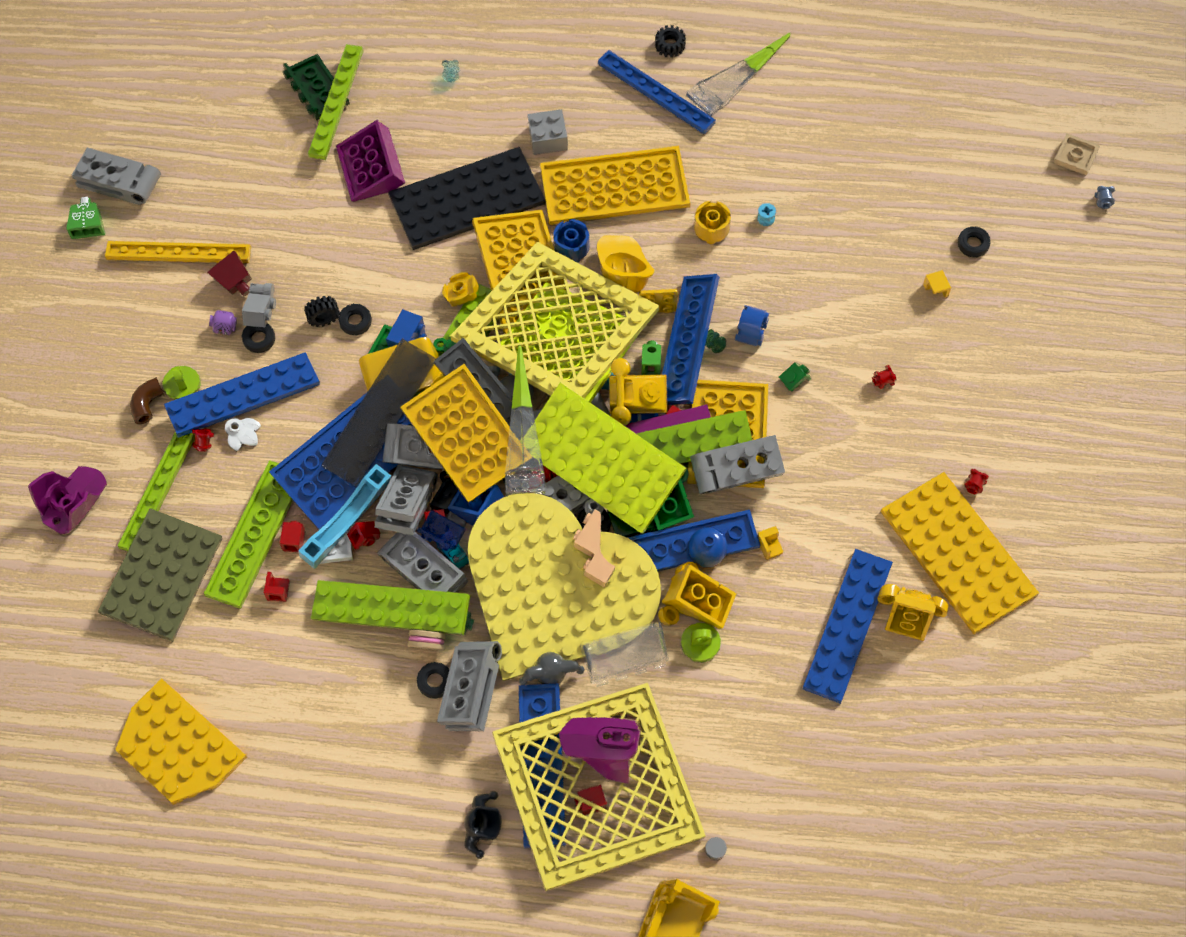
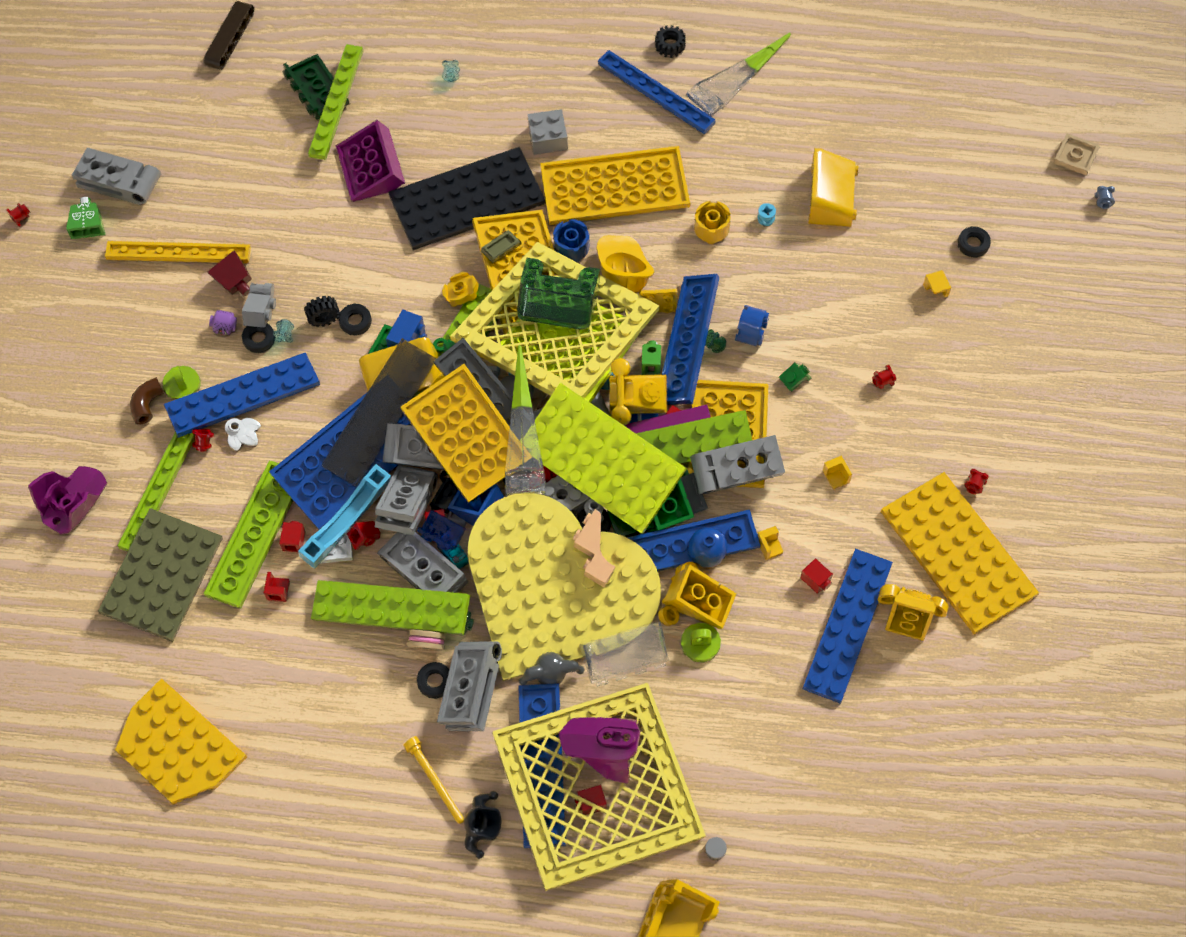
none -> red brick [6,203,30,227]
none -> dark brown beam [204,1,254,70]
none -> clear light blue brick [273,319,294,343]
none -> yellow piece [403,736,464,824]
none -> olive tile [481,230,520,263]
none -> clear green windscreen [517,258,600,330]
none -> dark grey tile [681,473,708,514]
none -> red brick [800,558,833,594]
none -> yellow windscreen [808,148,859,227]
none -> yellow panel [823,455,852,489]

